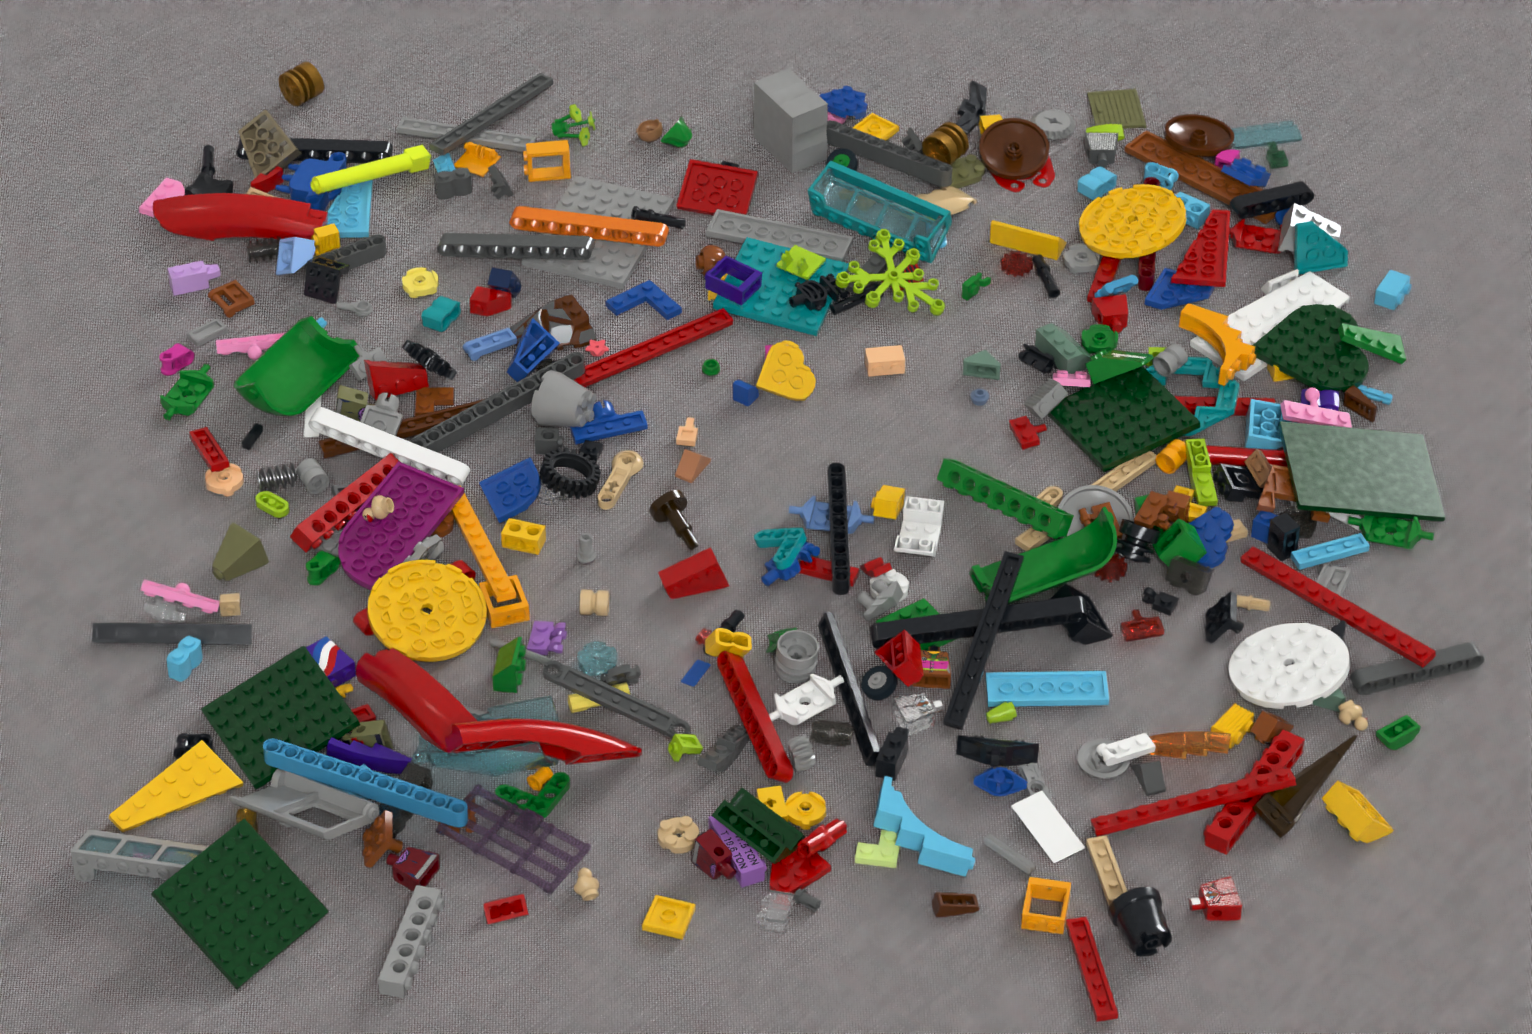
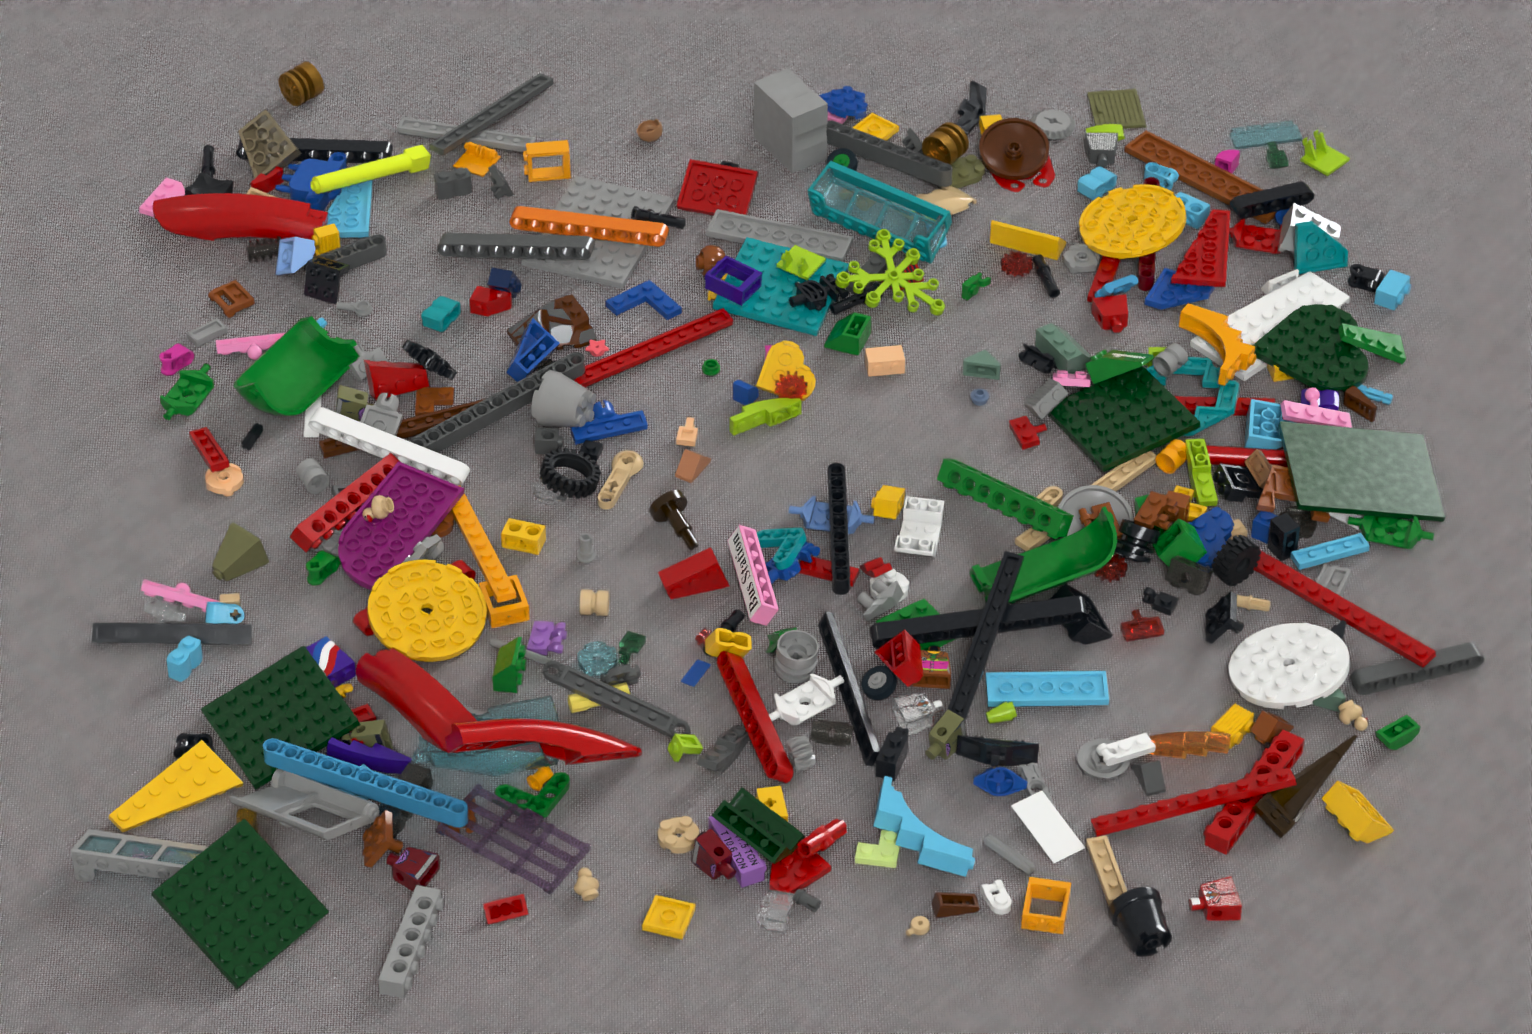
lavender hinge [167,260,221,296] -> none
lime plate [255,491,289,518] -> none
flat silver piece [256,463,297,492] -> none
light yellow plate [402,267,439,298] -> none
medium azure plate [433,153,456,173] -> none
medium blue plate [463,327,517,361] -> none
blue plate [479,457,541,523] -> none
plant [551,104,596,146] -> none
green hat [661,116,692,147] -> none
yellow plate [786,791,826,830] -> none
red plate [1066,917,1118,1022] -> none
green plate [1081,324,1118,354] -> none
reddish brown dish [1164,114,1234,156] -> none
blue plate [1221,157,1271,187] -> none
none -> medium azure piece [205,602,245,624]
none -> clear green plate [619,631,646,665]
none -> brick [727,525,779,626]
none -> lime slope [729,398,802,436]
none -> clear red gear [775,371,808,400]
none -> green slope [824,312,871,356]
none -> tan piece [906,916,930,936]
none -> olive torso [925,709,966,760]
none -> white plate [980,879,1012,915]
none -> black tyre [1212,535,1261,586]
none -> lime plate [1300,129,1350,176]
none -> black piece [1348,264,1384,292]

